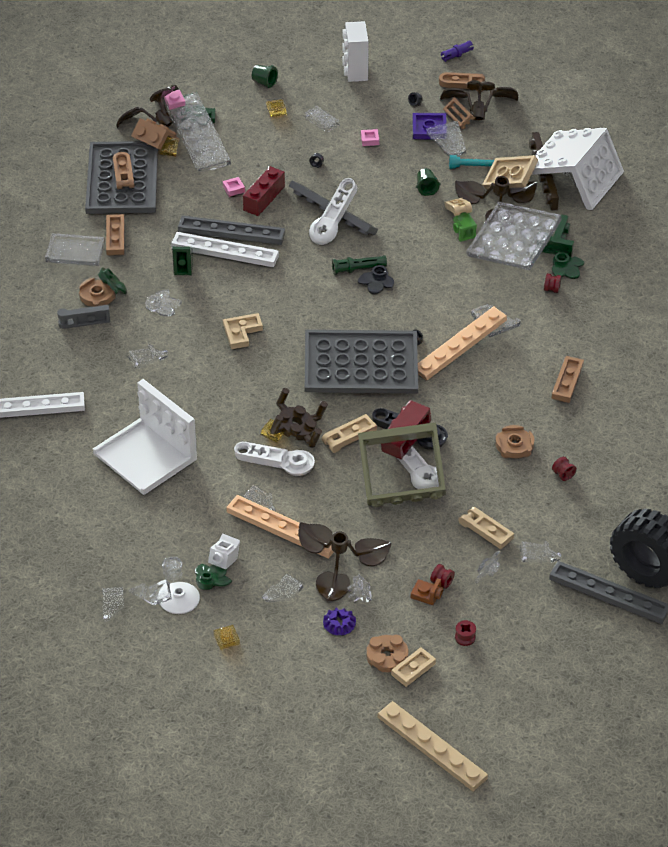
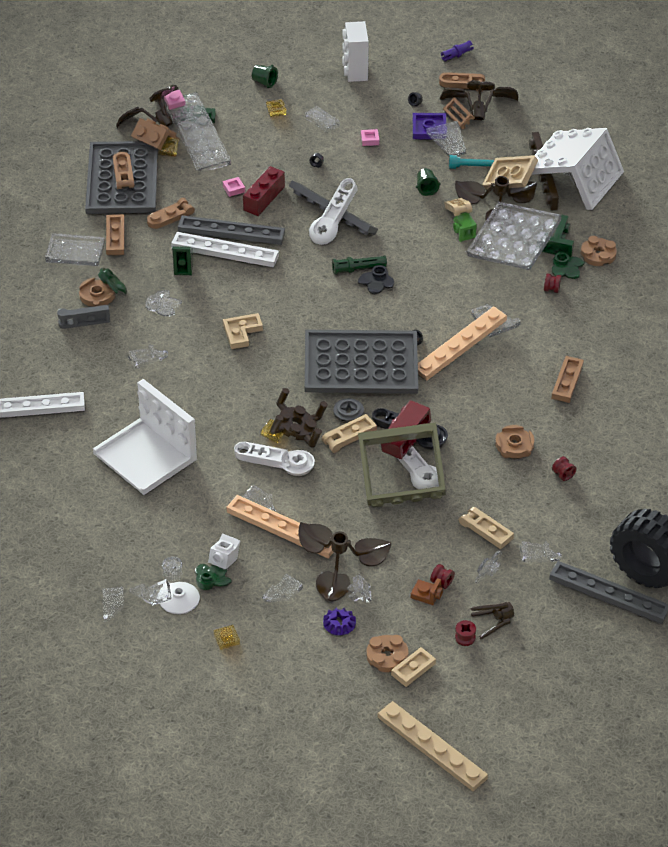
none -> medium nougat plate [147,198,195,229]
none -> dark grey gear [333,398,364,423]
none -> dark brown plant [471,602,514,639]
none -> medium nougat plate [581,236,617,266]

